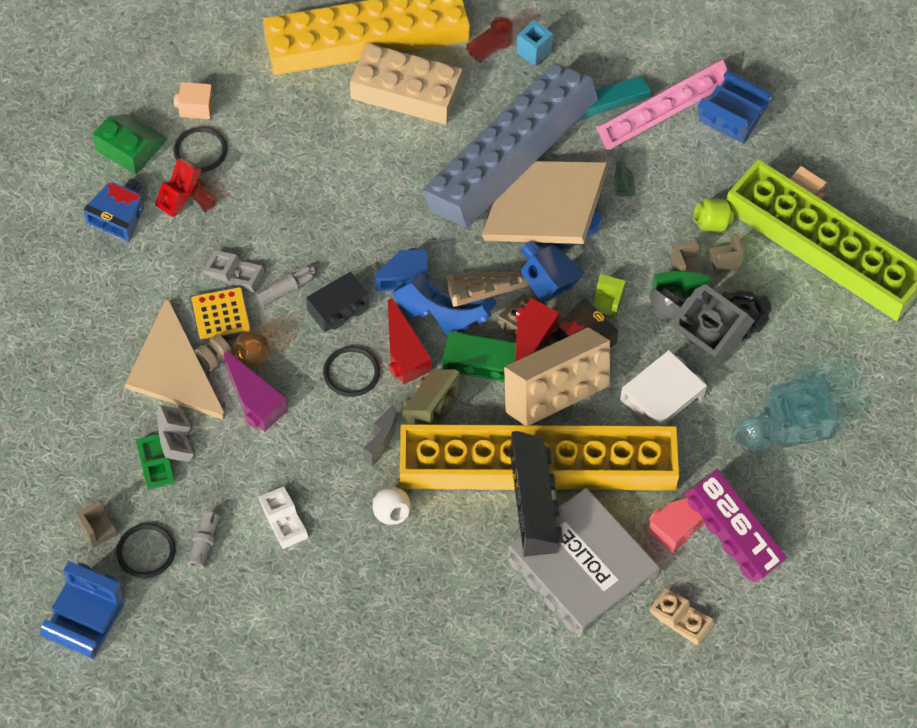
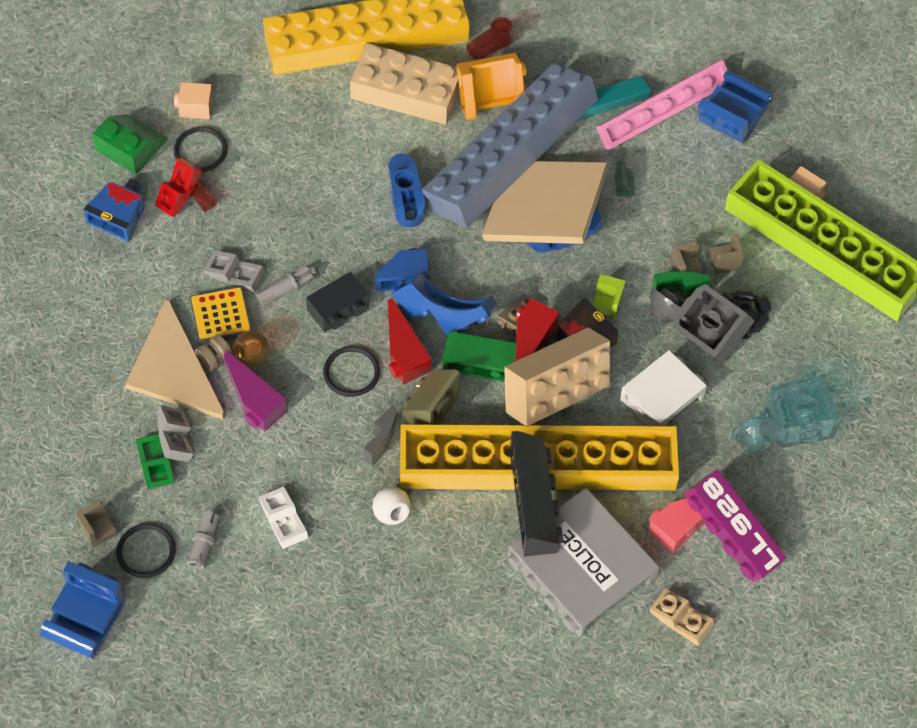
tan tile [447,271,530,306] -> none
dark azure brick [517,20,553,66] -> none
blue torso [520,241,585,304] -> none
lime head [693,198,734,233] -> none
none -> blue piece [388,154,425,228]
none -> light orange panel [456,53,527,120]

